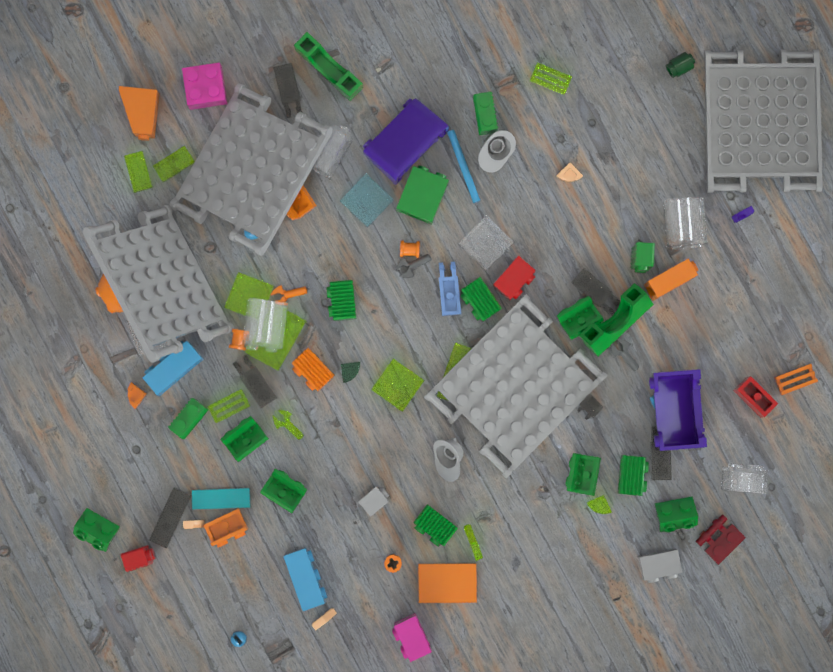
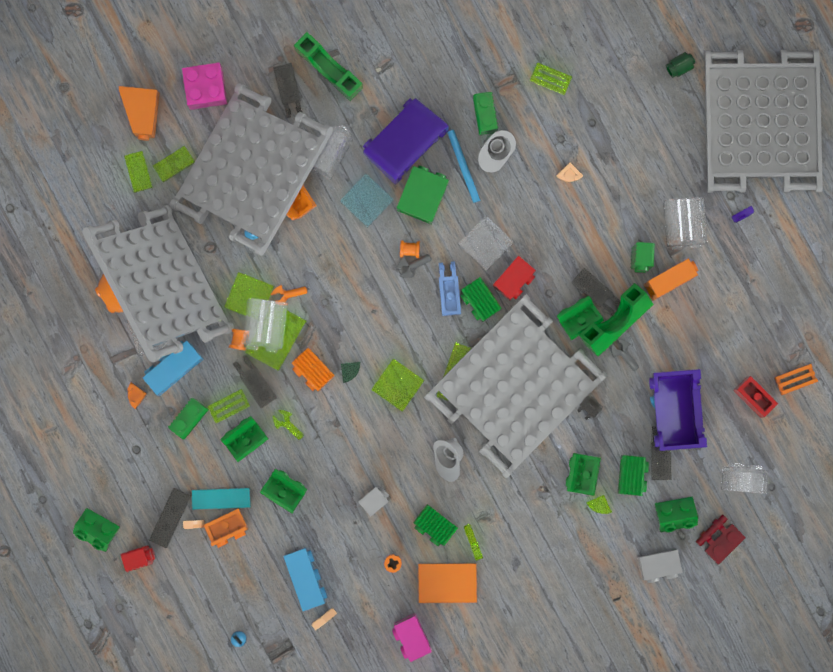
green brick [326,280,357,321] -> none

